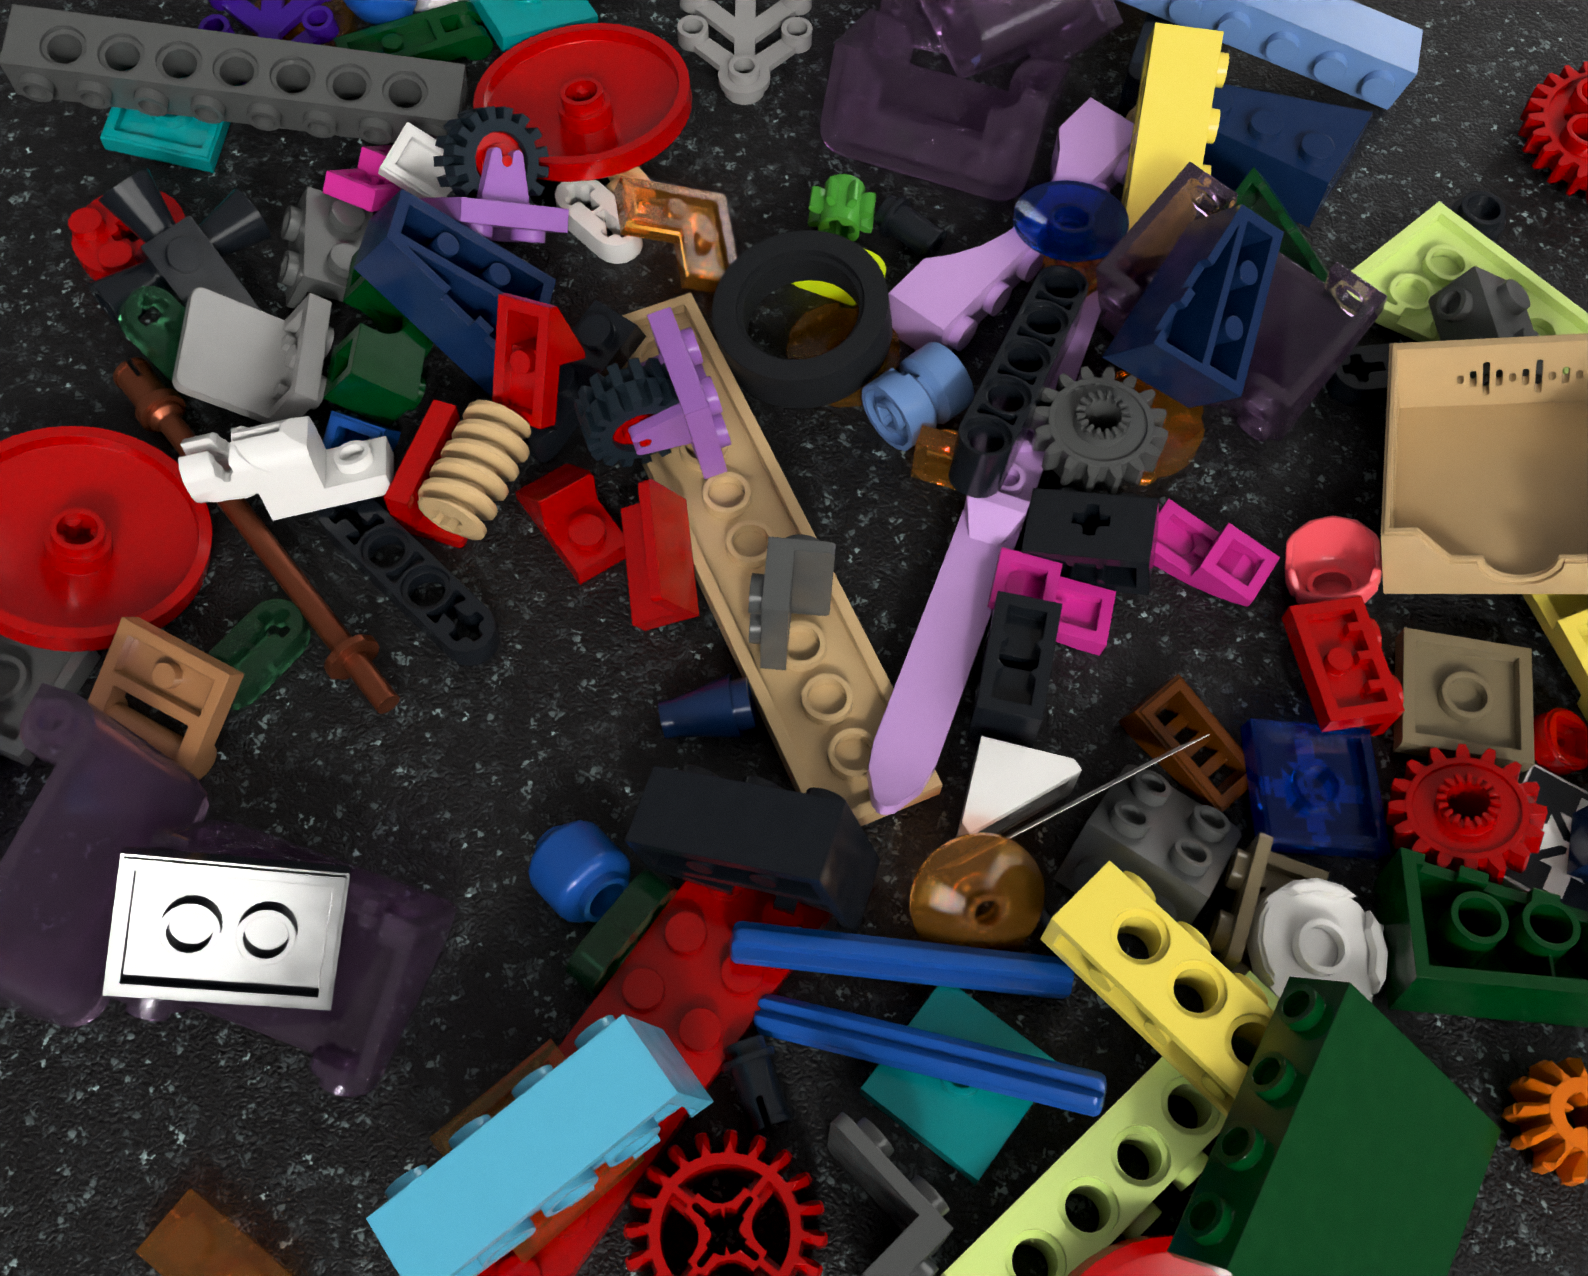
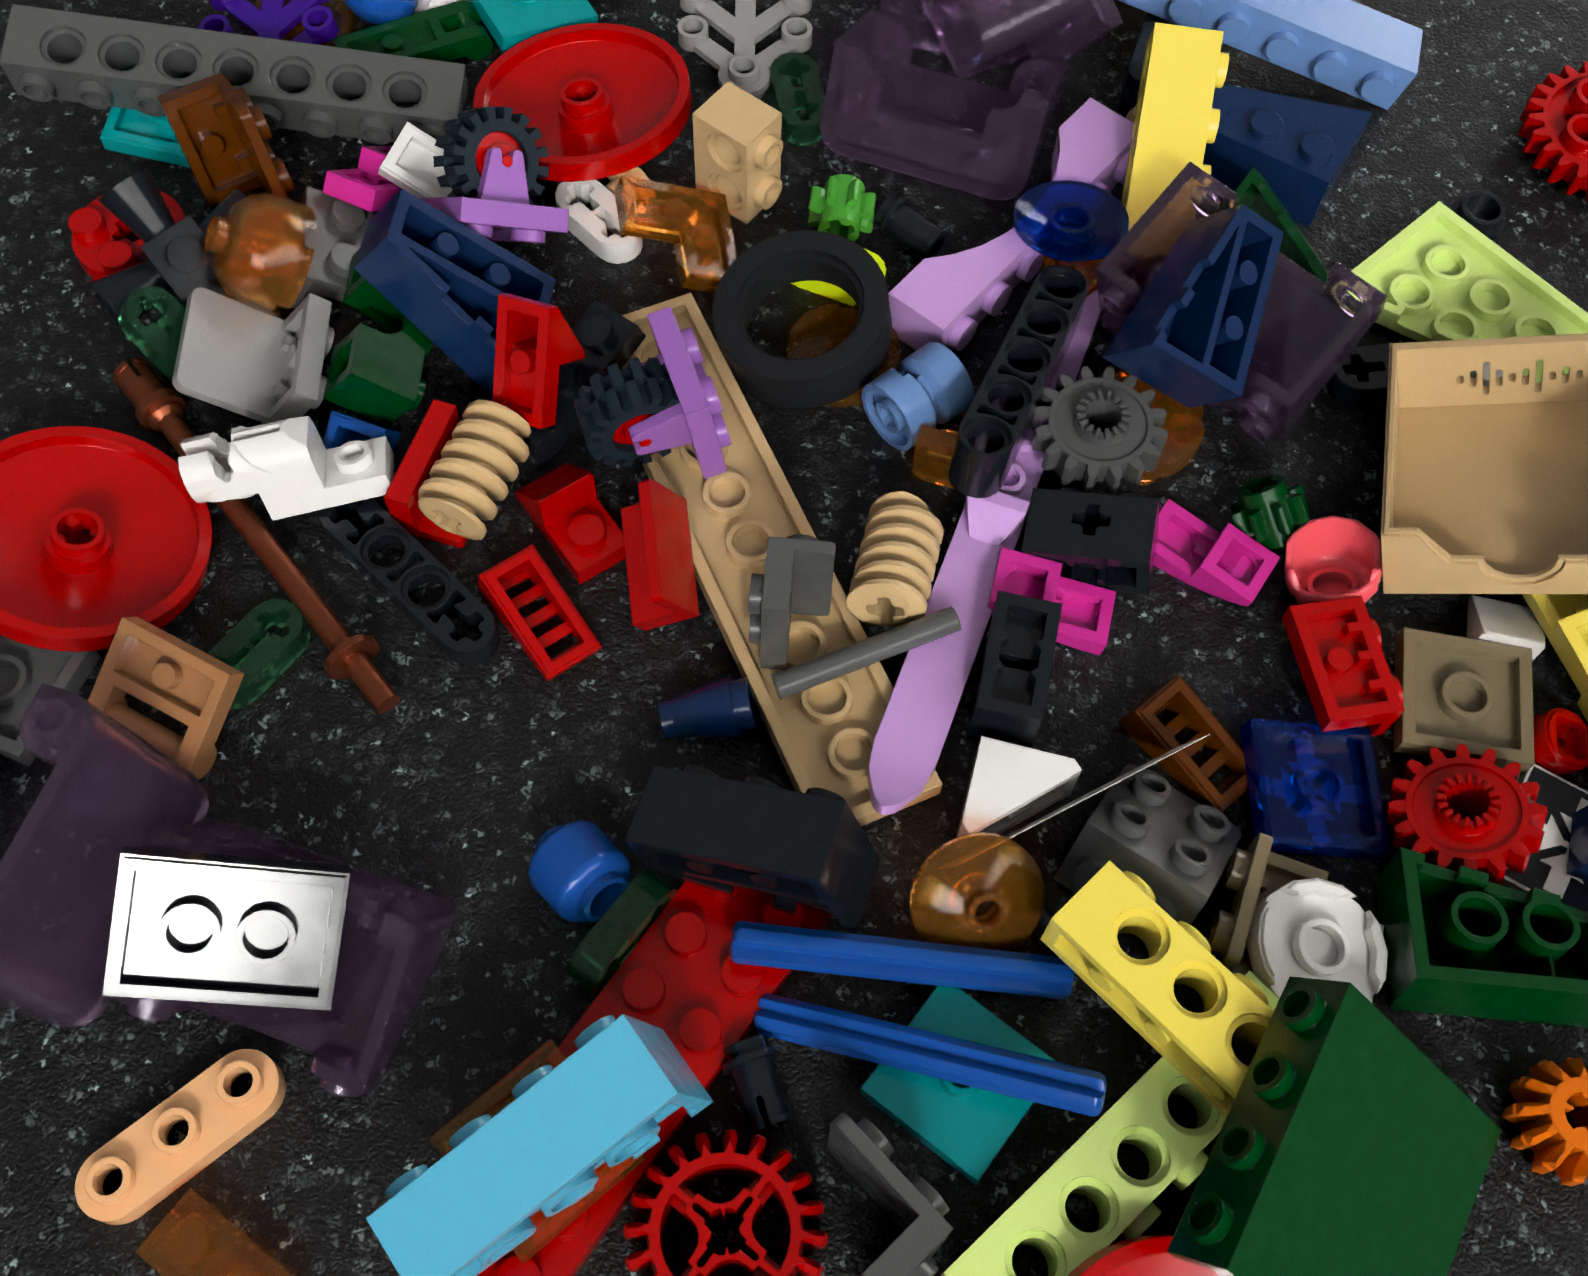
dark grey bracket [1428,266,1543,384] -> none
none -> light nougat plate [74,1049,286,1225]
none -> reddish brown bracket [157,72,295,214]
none -> clear orange cylinder [205,193,317,317]
none -> red slope [478,544,602,682]
none -> tan brick [692,81,783,225]
none -> clear green beam [771,52,827,146]
none -> dark grey bar [771,606,961,700]
none -> tan piece [845,491,944,628]
none -> dark green gear [1230,475,1310,550]
none -> white slope [1466,595,1545,661]

